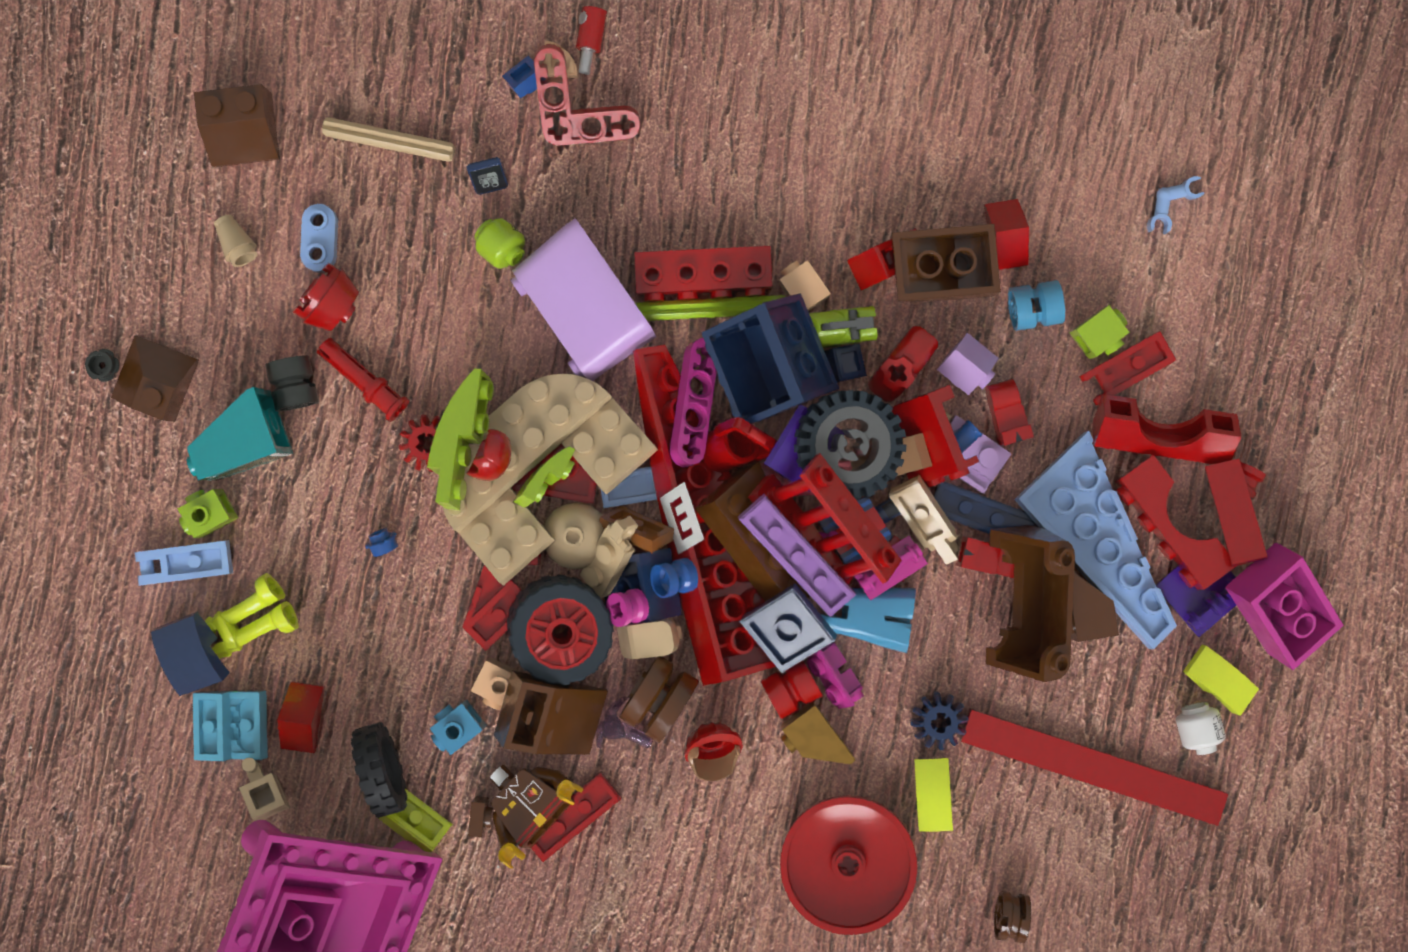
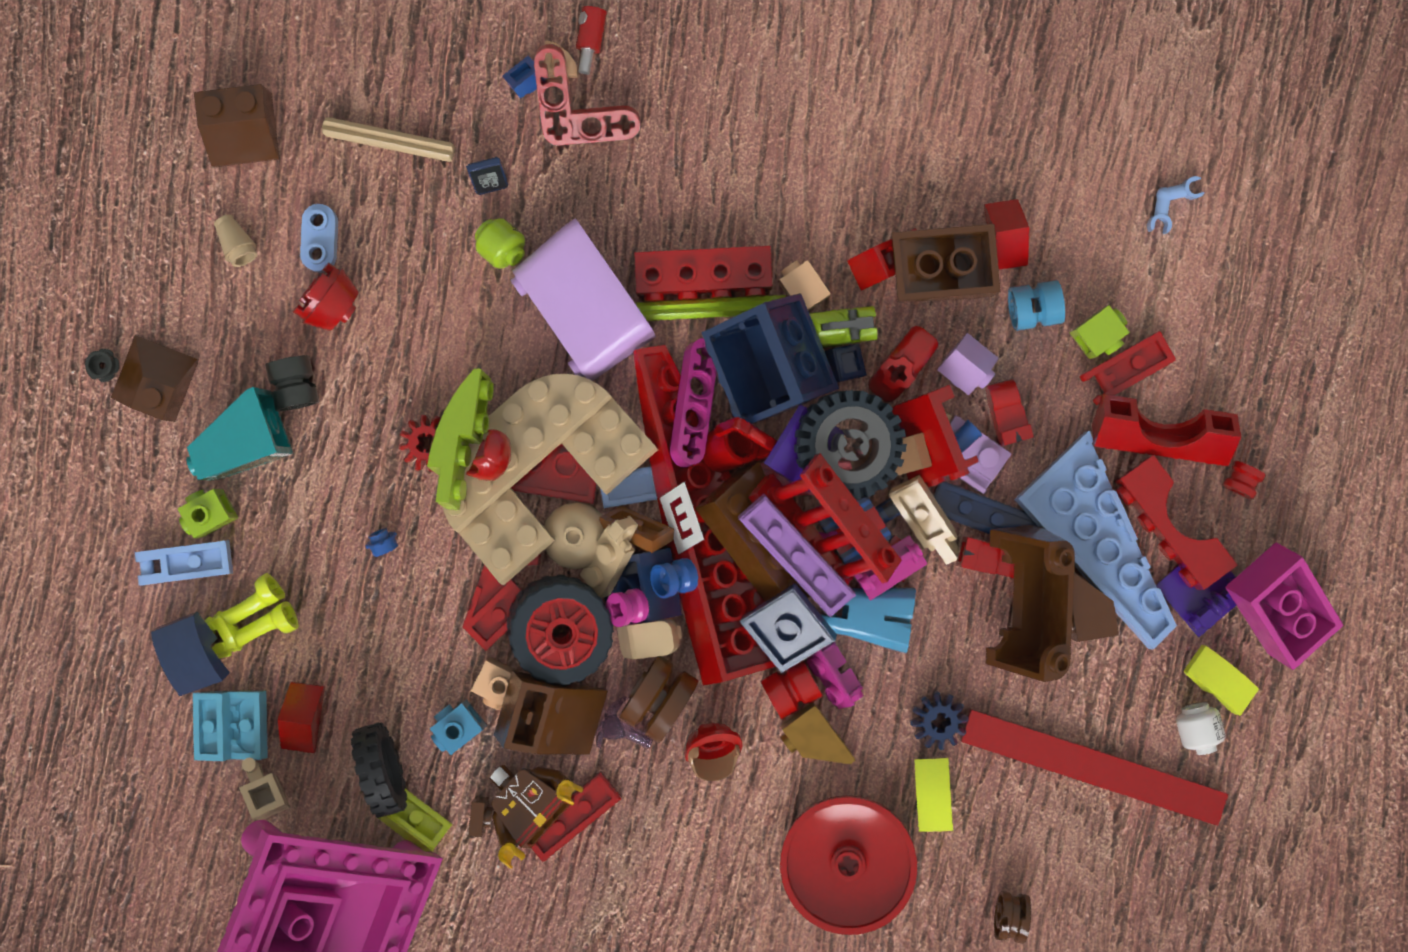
red pin [317,337,410,422] -> none
lime slope [513,446,575,508] -> none
red tile [1205,458,1268,567] -> none

